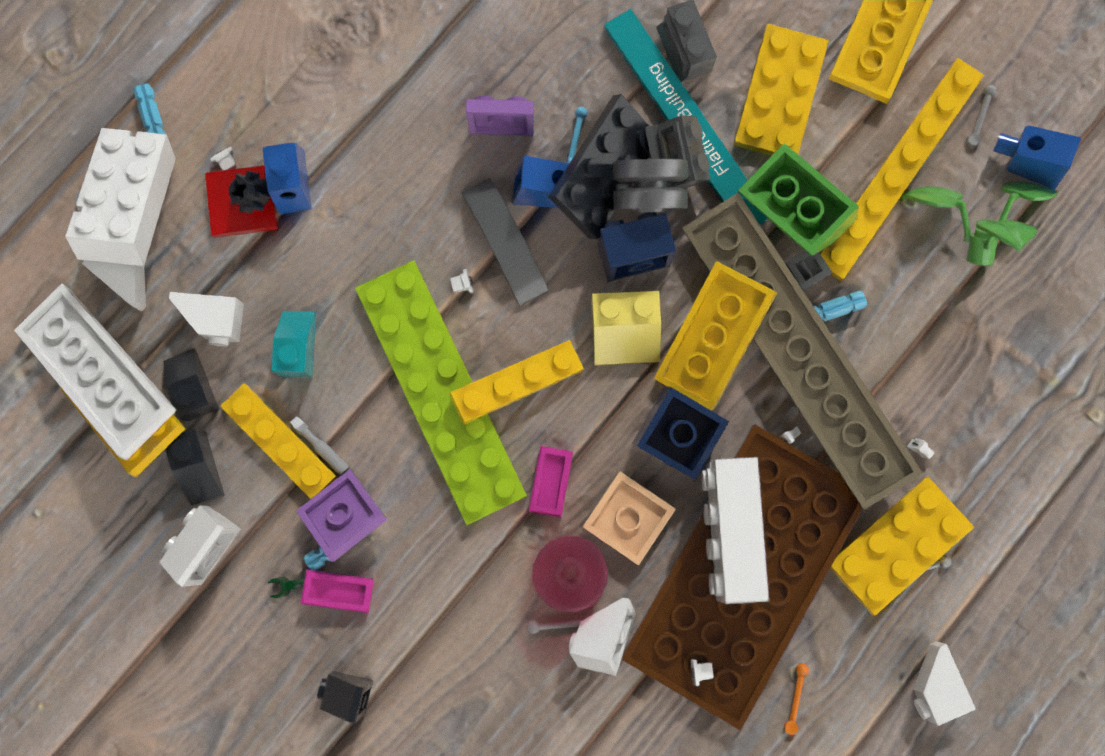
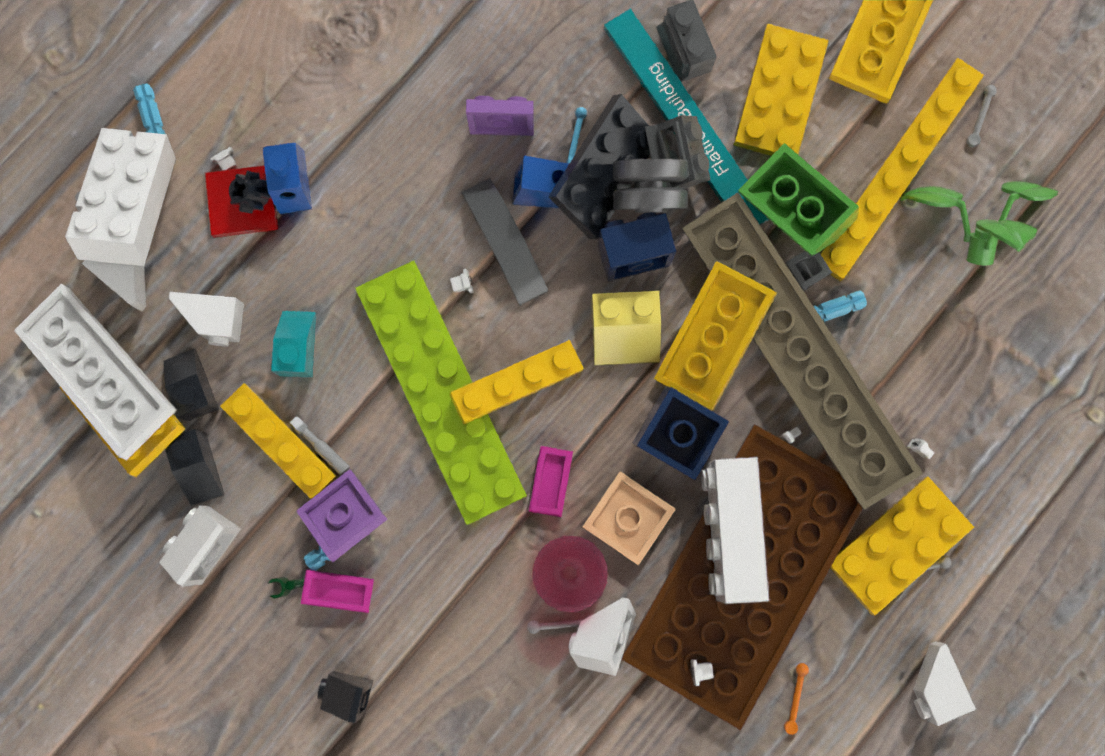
blue torso [993,125,1081,189] -> none

